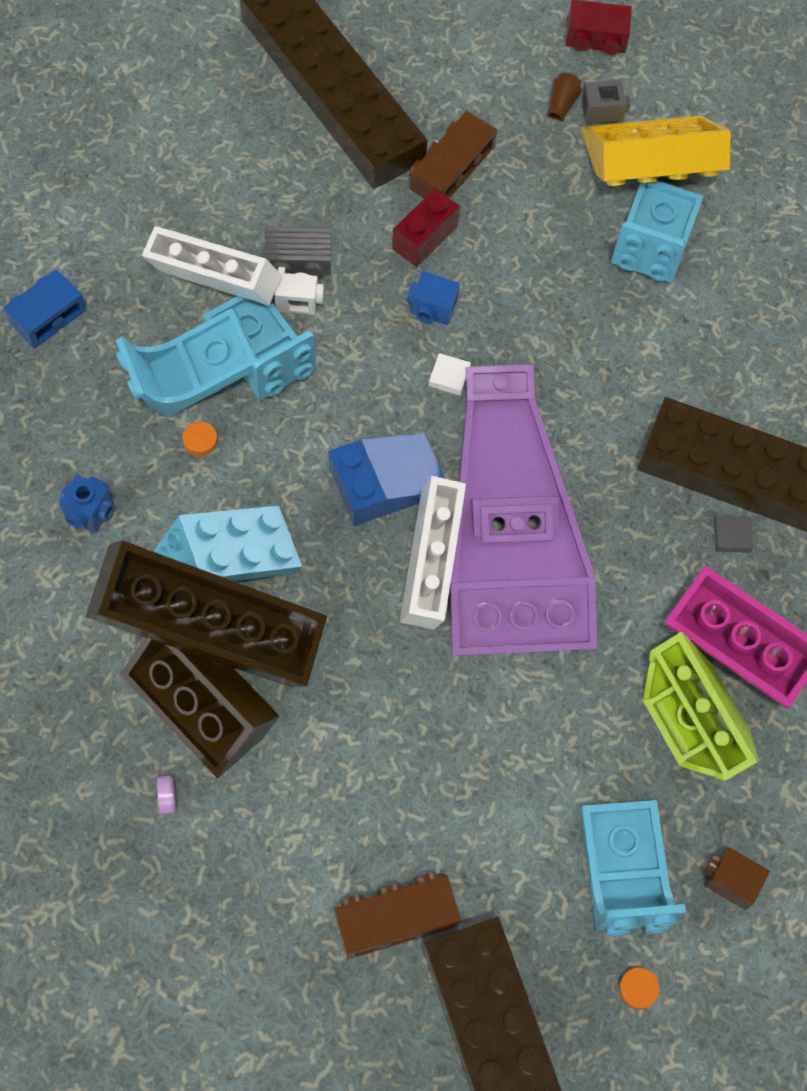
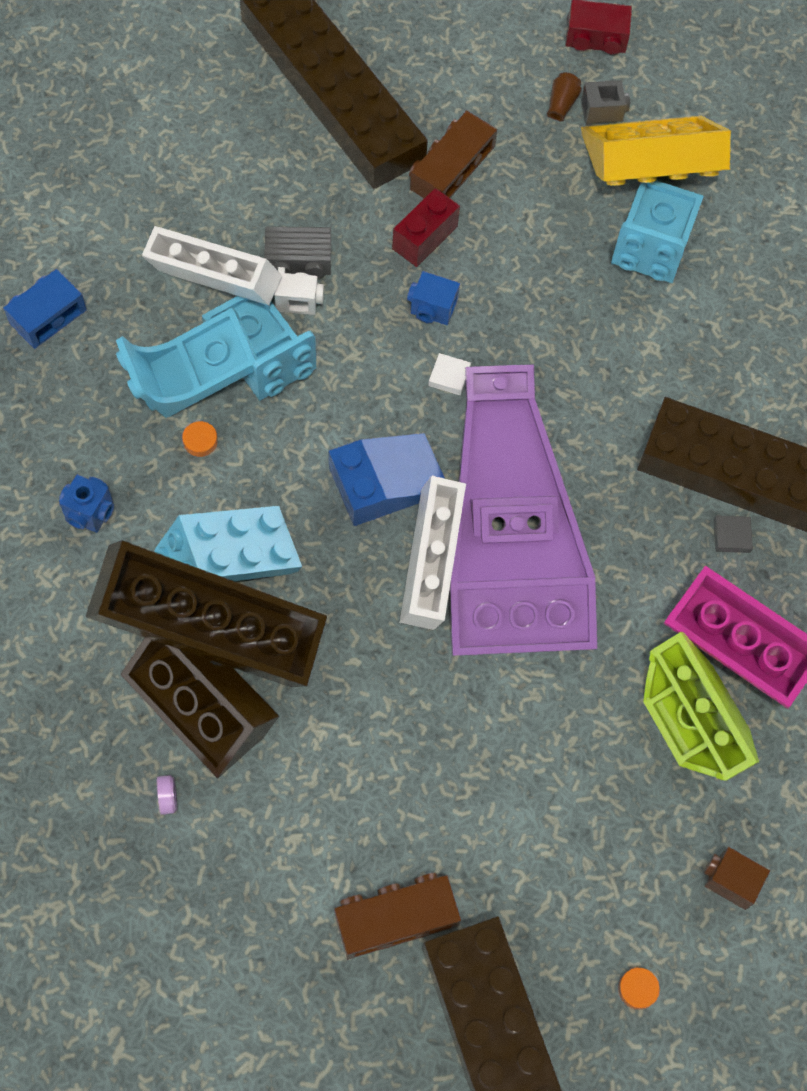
medium azure bracket [580,800,686,937] -> none

